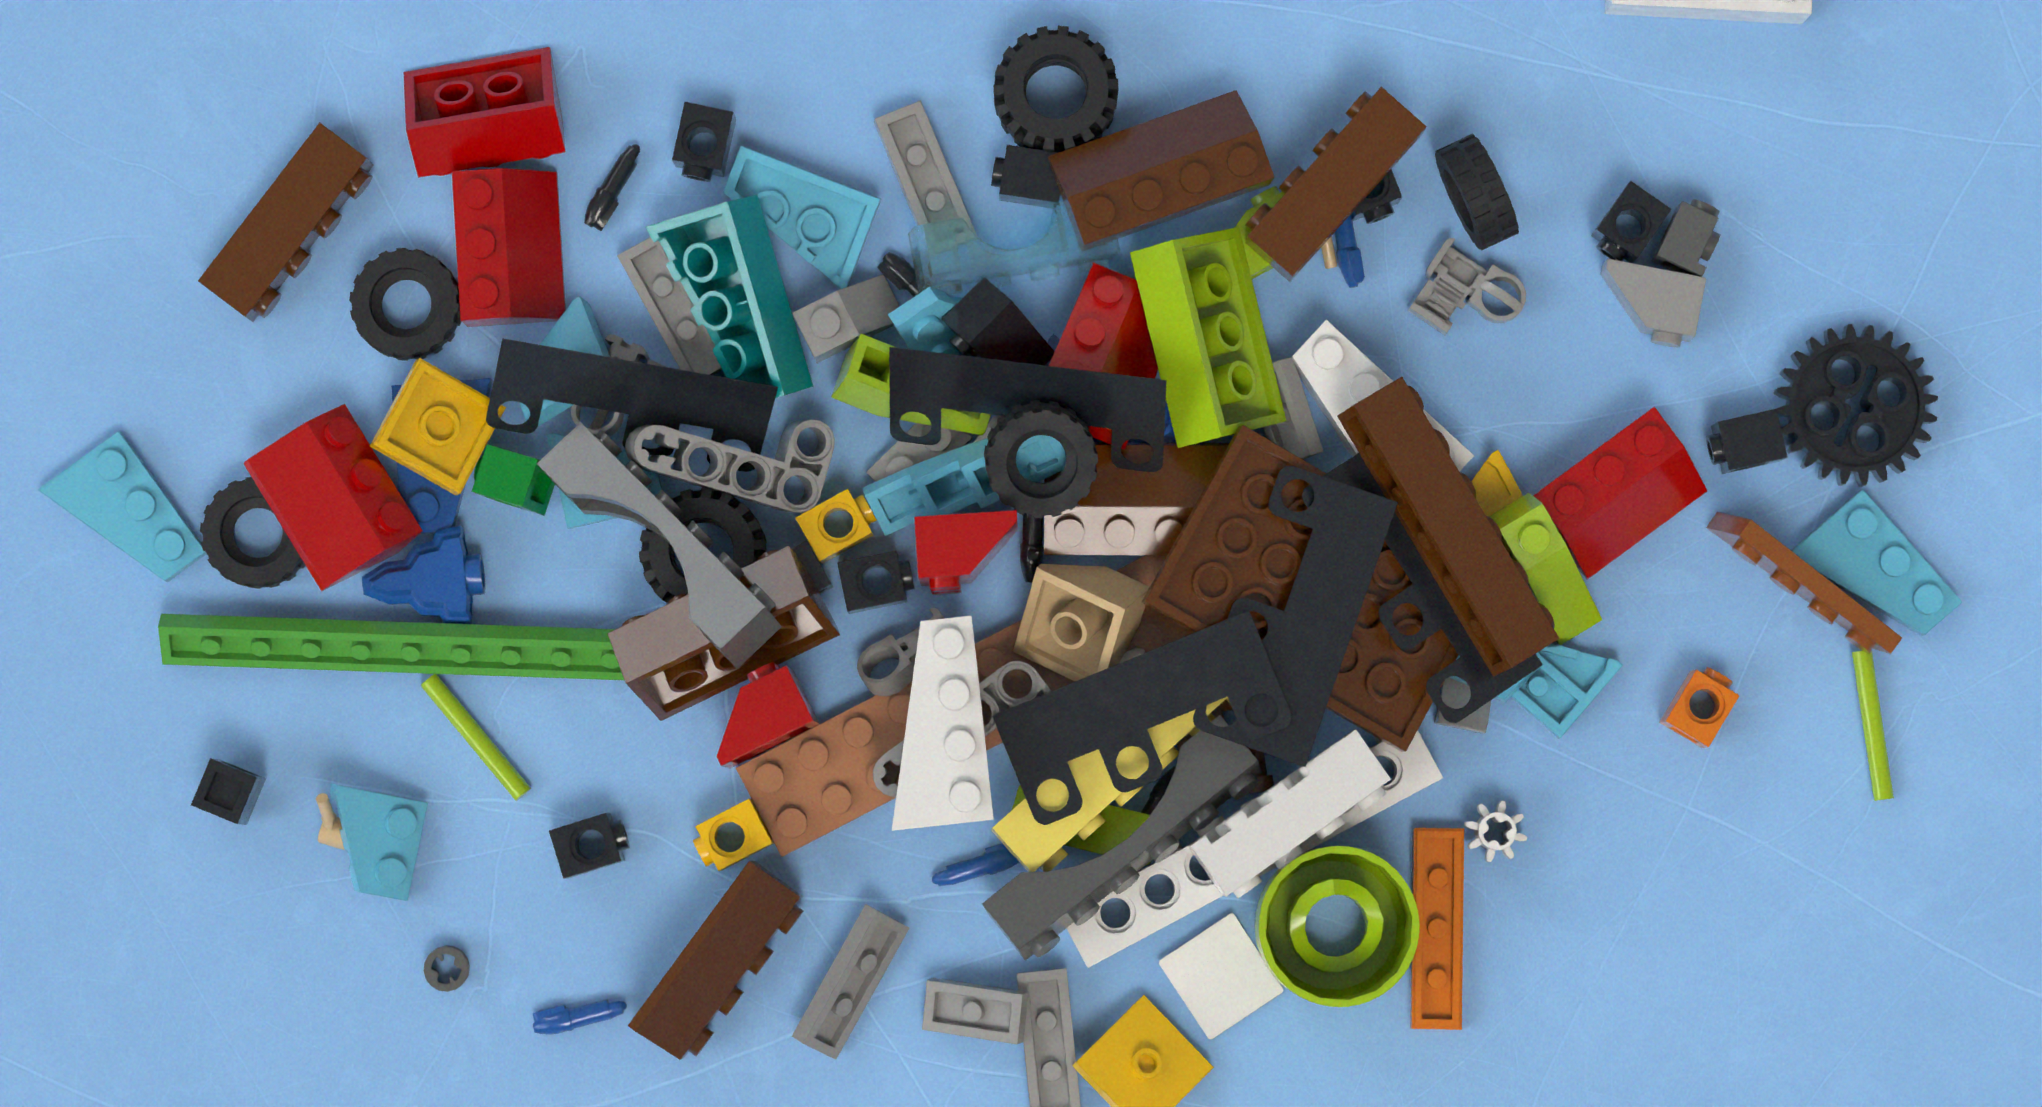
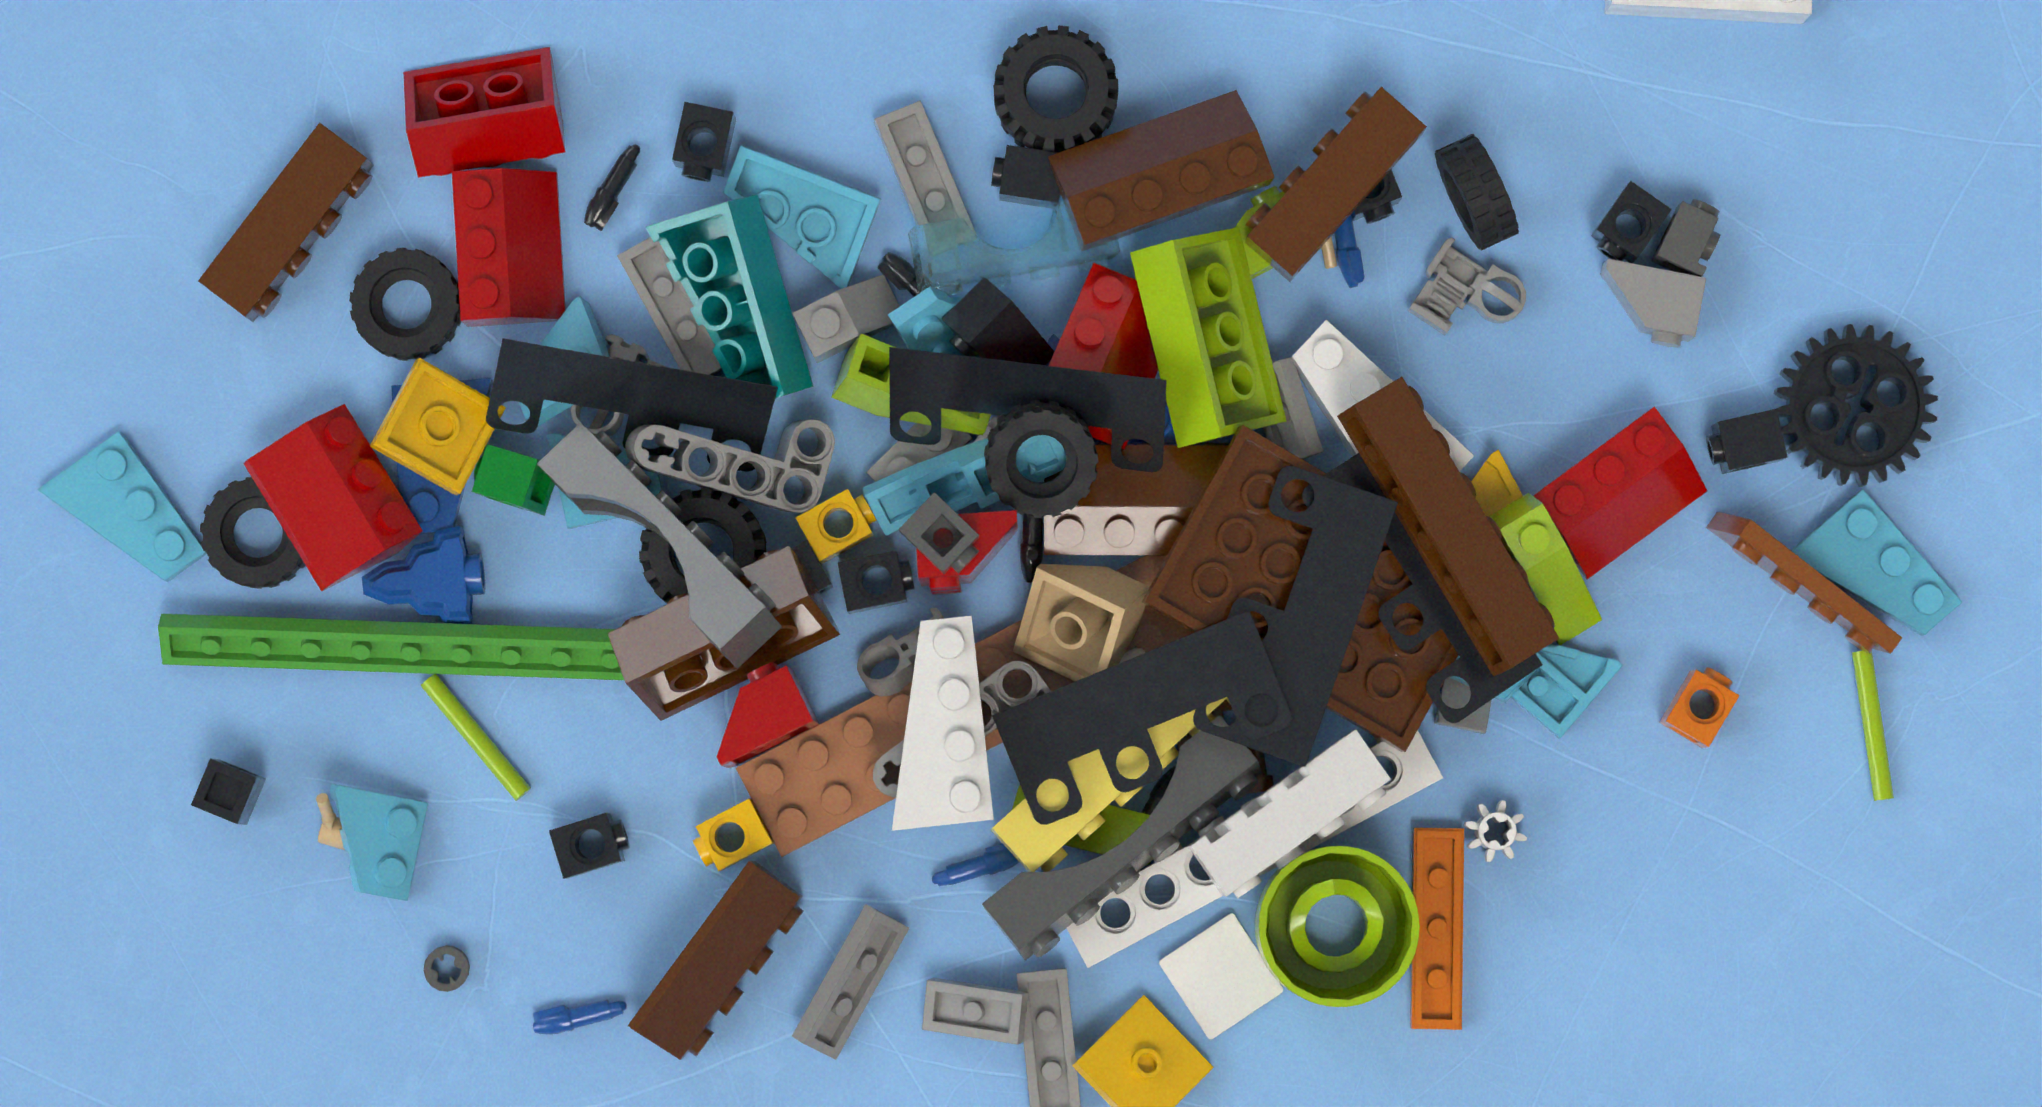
none -> dark grey brick [899,492,980,574]

